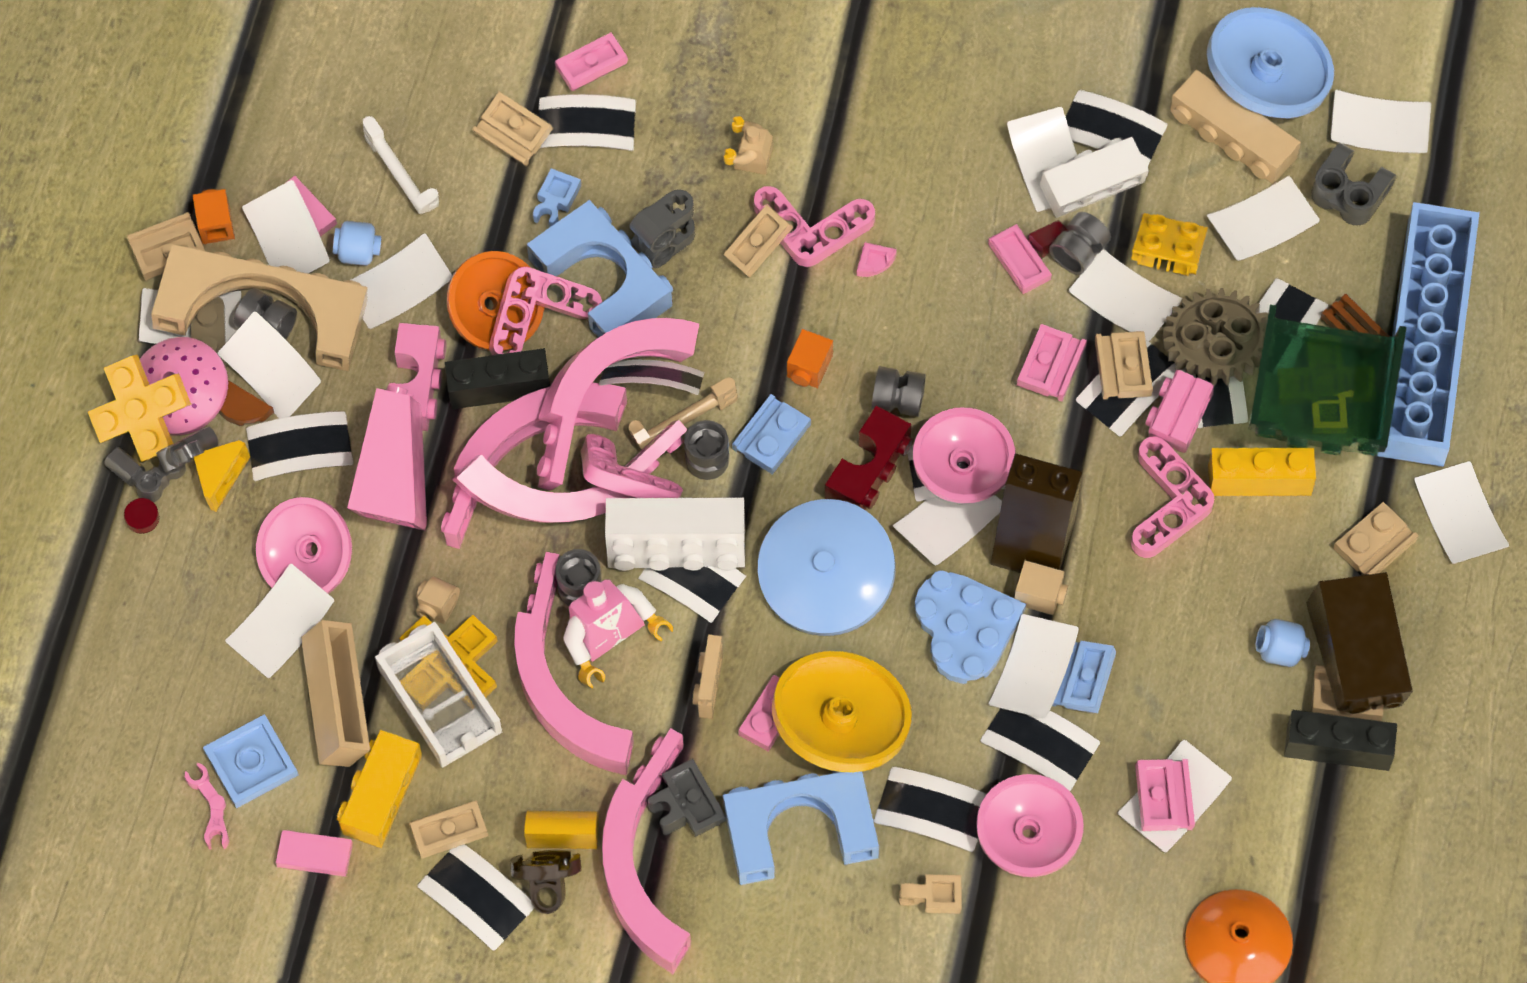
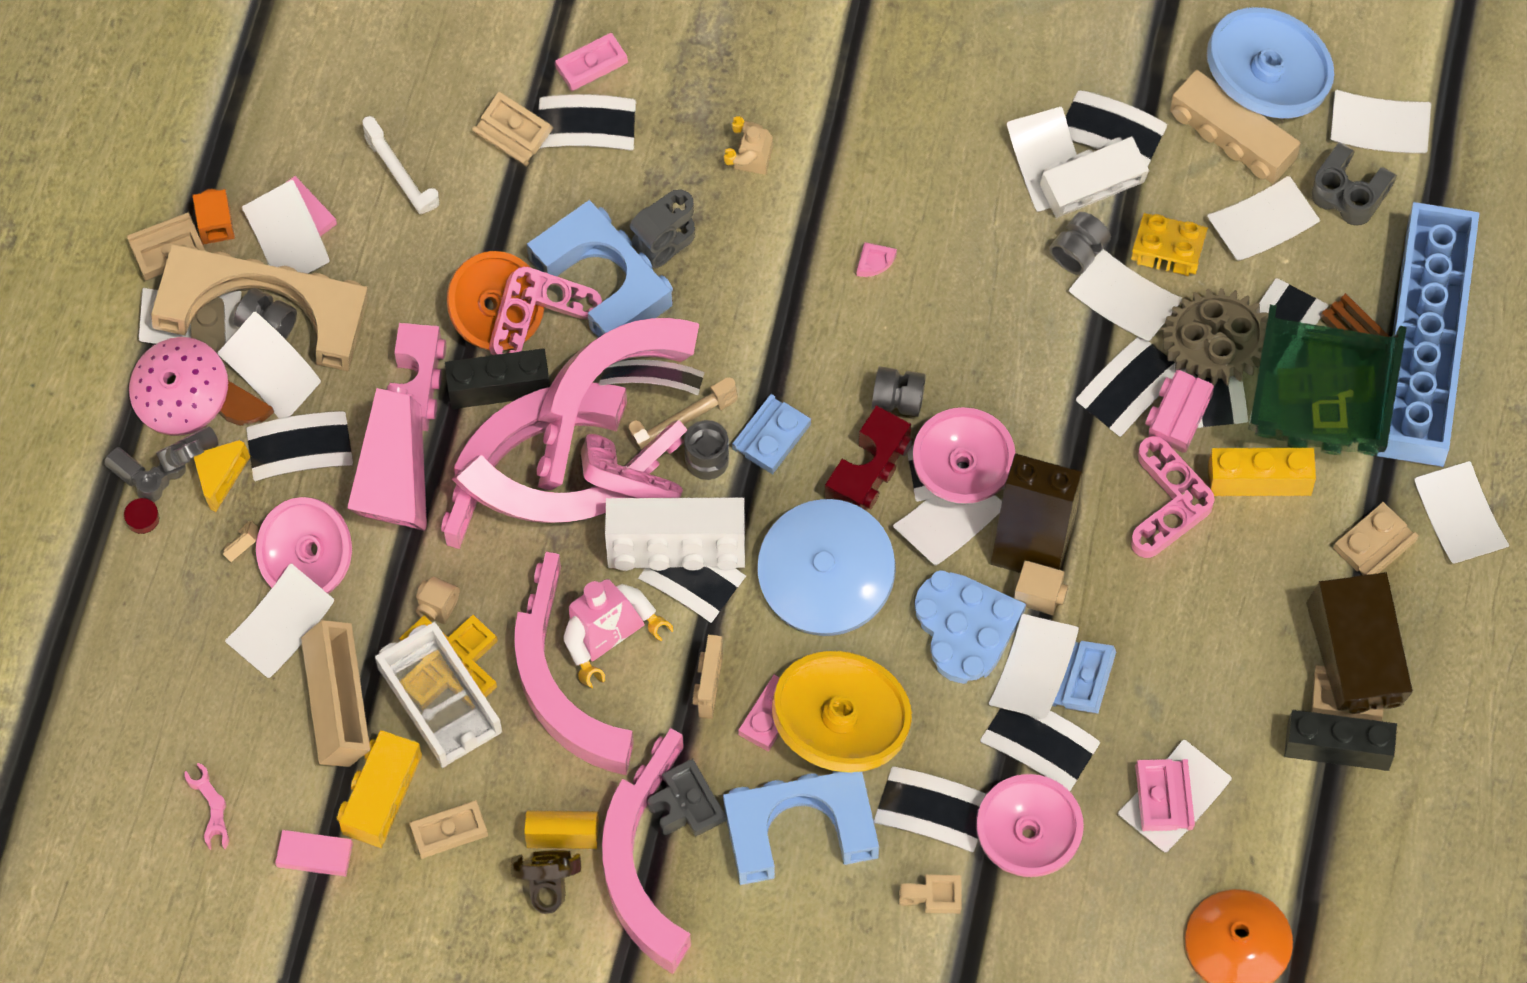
yellow plate [88,355,192,462] -> none
light blue tile [203,714,298,809] -> none
light blue head [333,221,382,266] -> none
white sticker [351,233,452,329] -> none
sticker [417,844,534,950] -> none
light blue plate [533,168,582,228] -> none
flat silver wheel [556,549,602,606] -> none
tan plate [724,204,793,277] -> none
bright pink beam [754,186,875,267] -> none
orange brick [787,329,833,388] -> none
bright pink tile [988,224,1052,294] -> none
bright pink plate [1017,324,1087,402] -> none
dark red piece [1028,220,1068,259] -> none
tan plate [1095,331,1153,399] -> none
light blue head [1256,619,1310,667] -> none
none -> tan tile [223,521,260,562]

